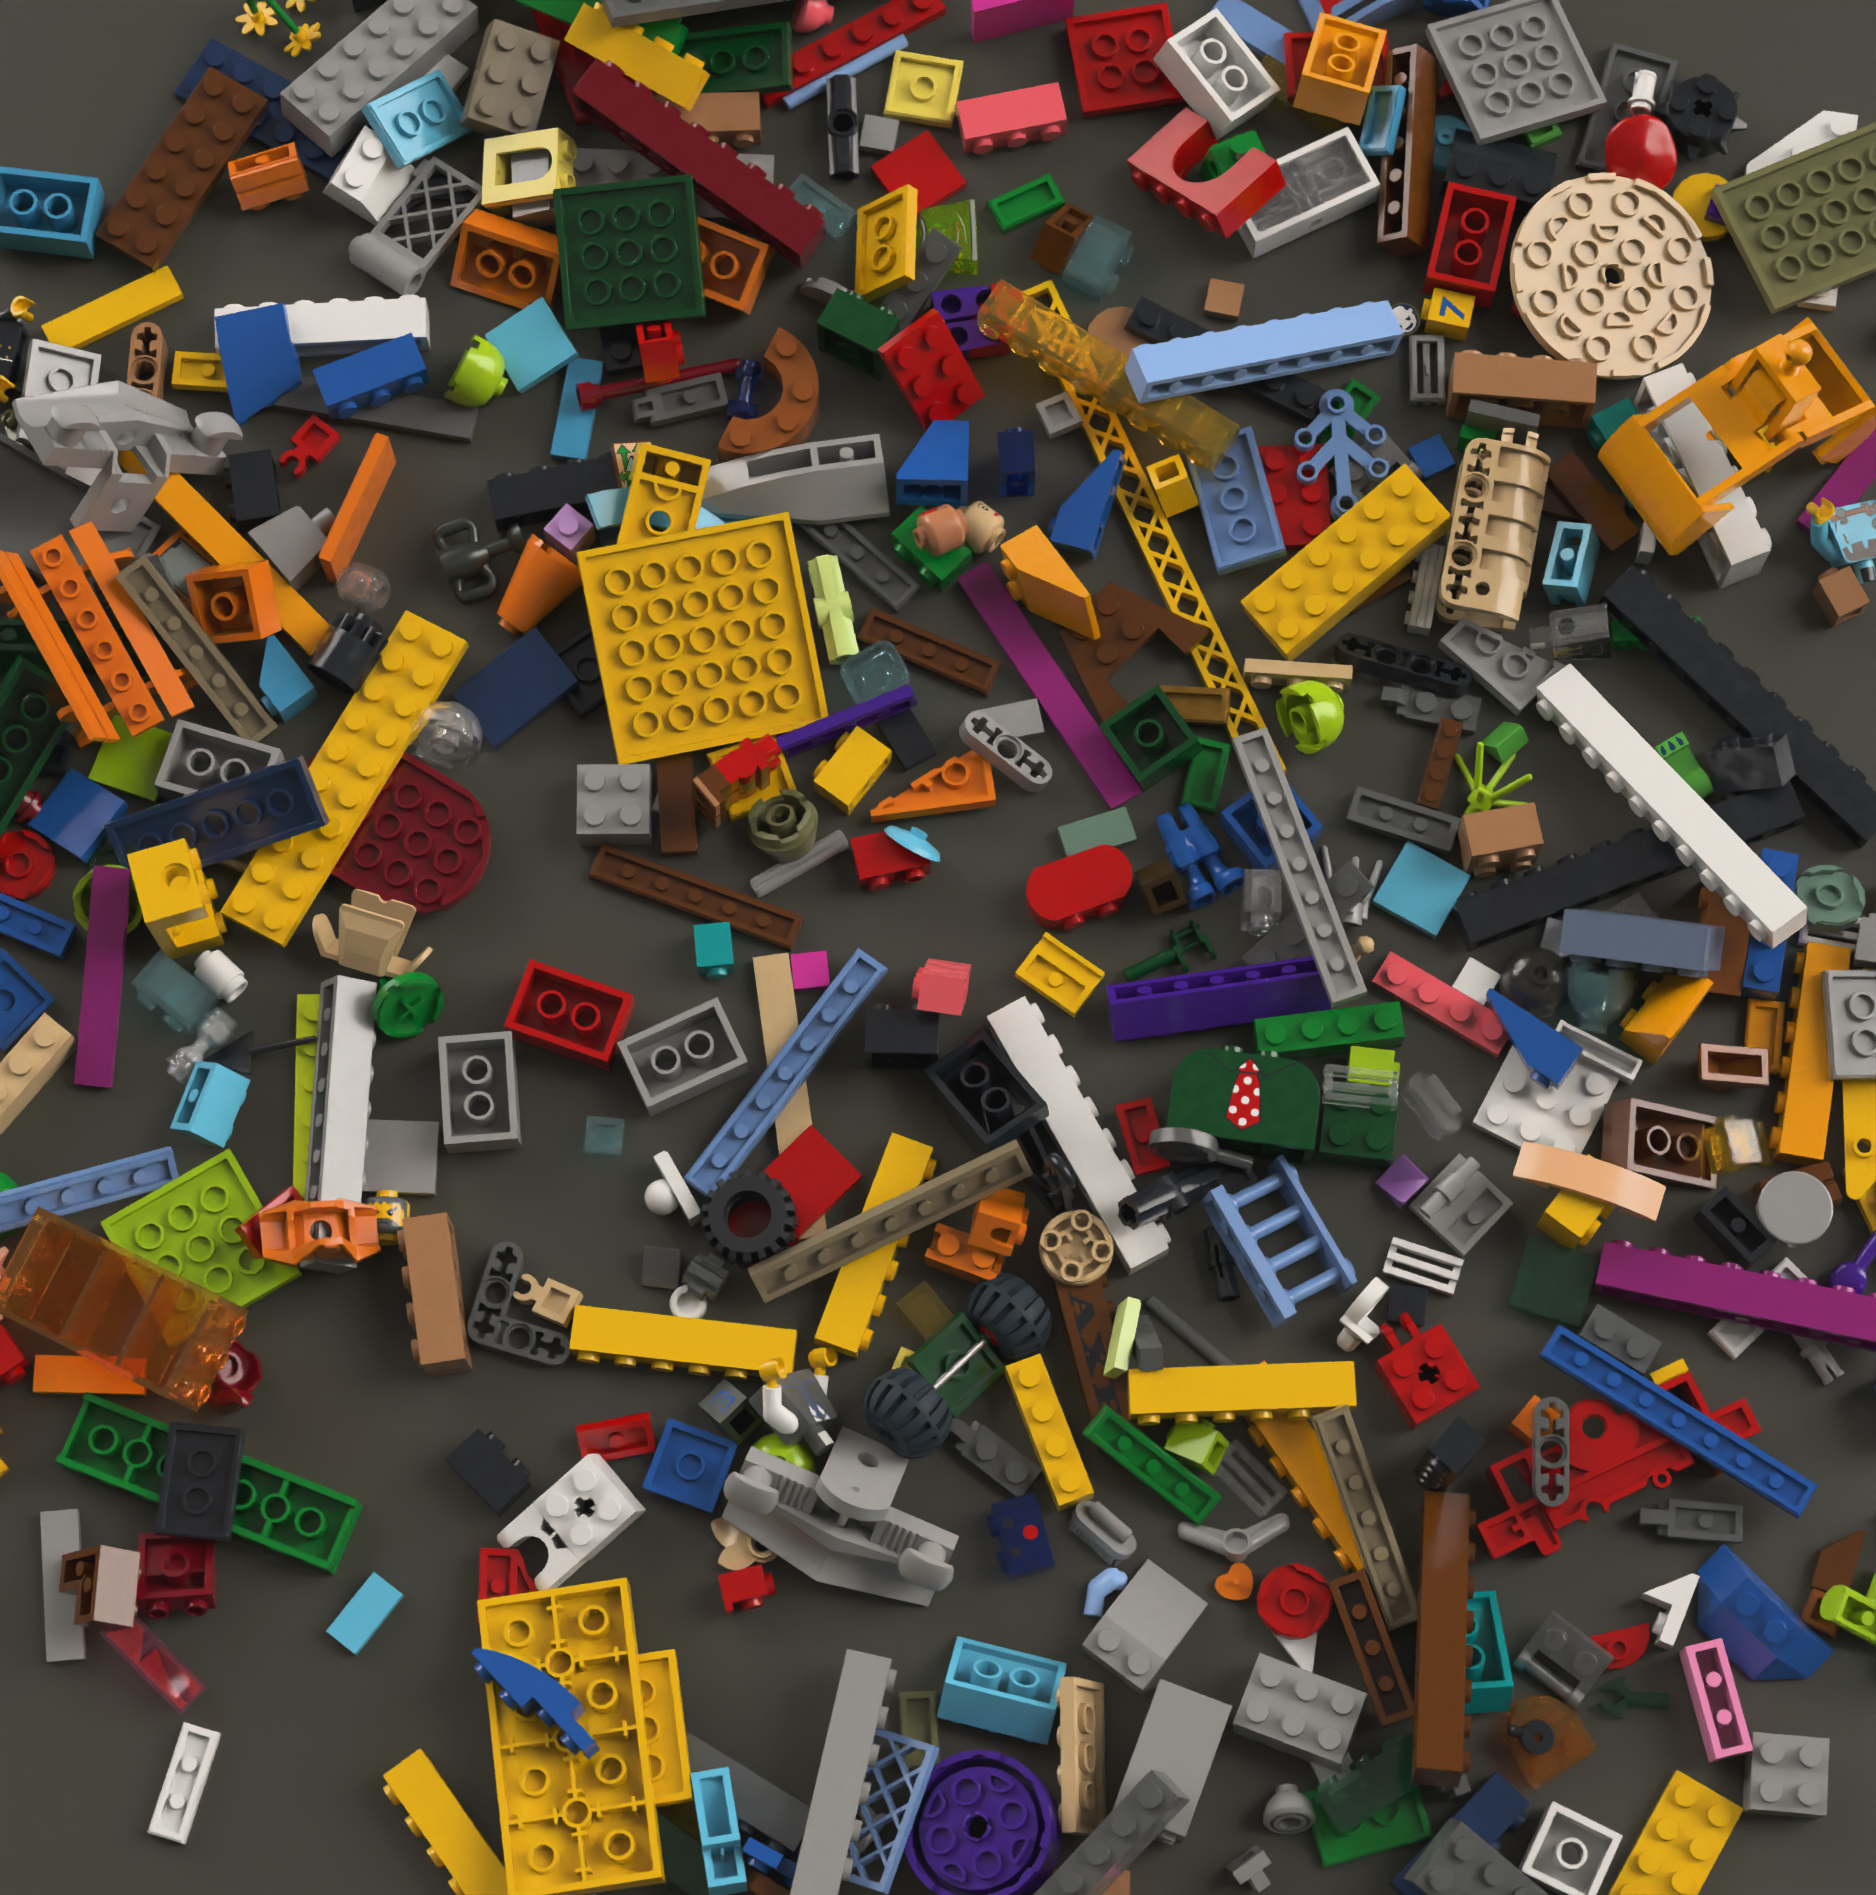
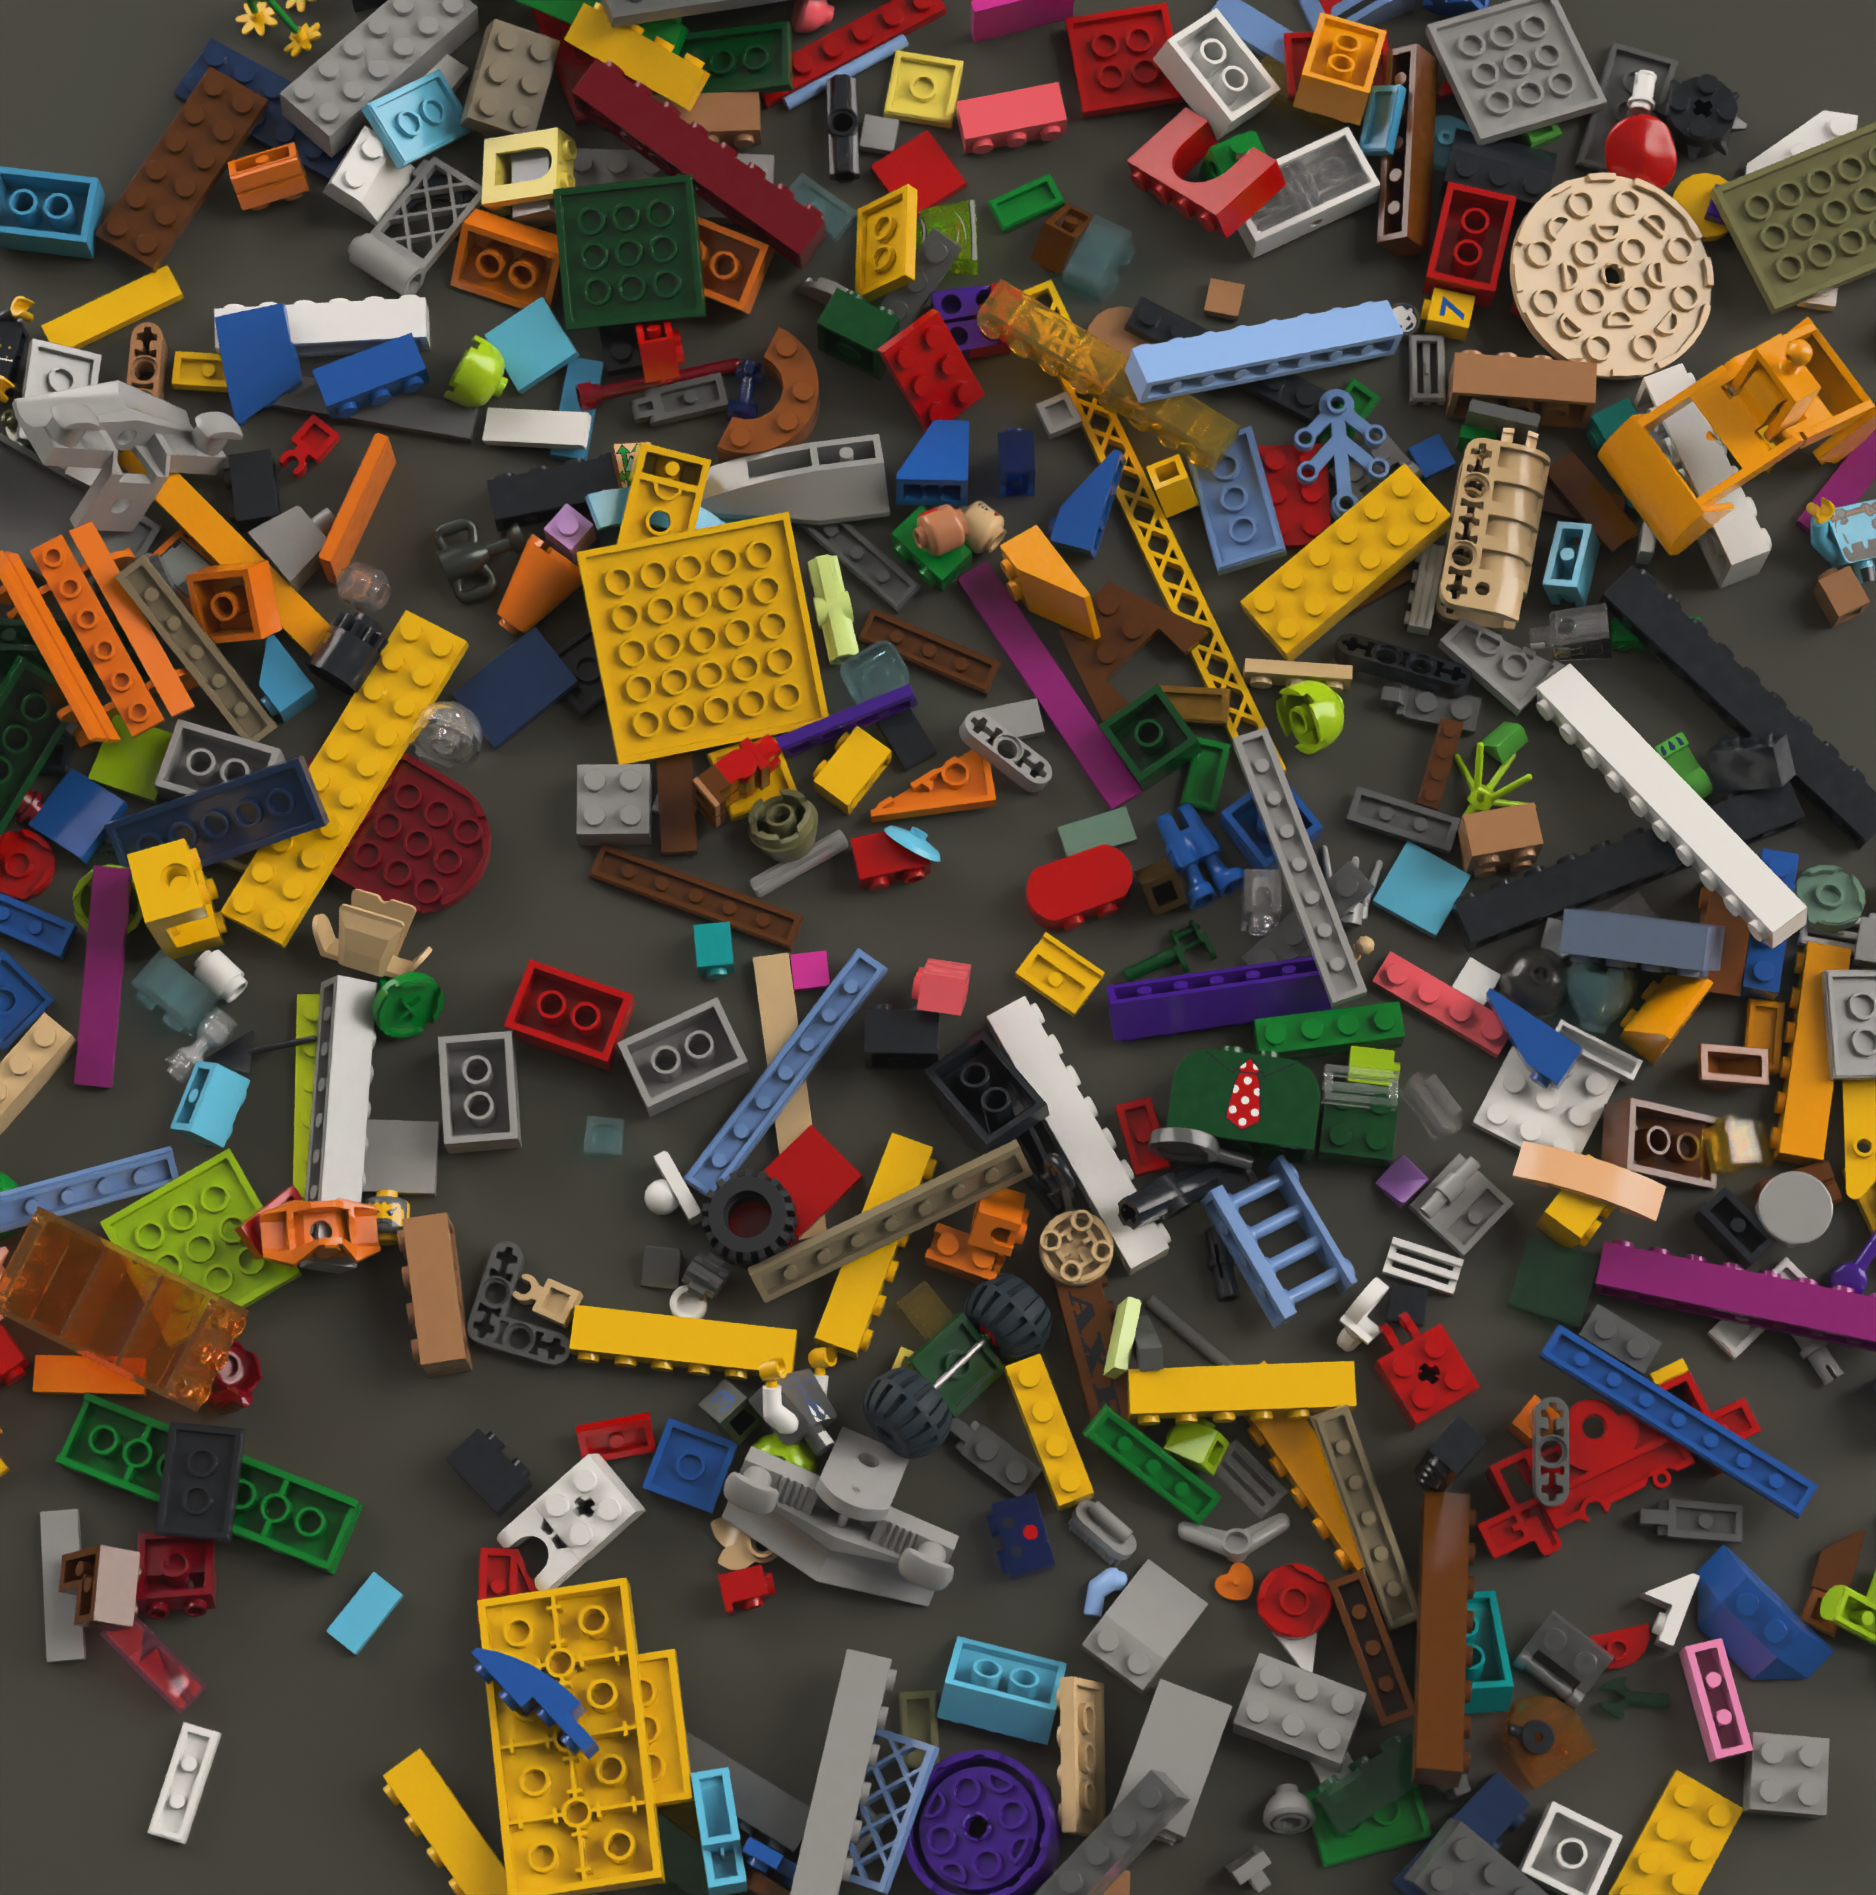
none -> white tile [482,408,592,450]

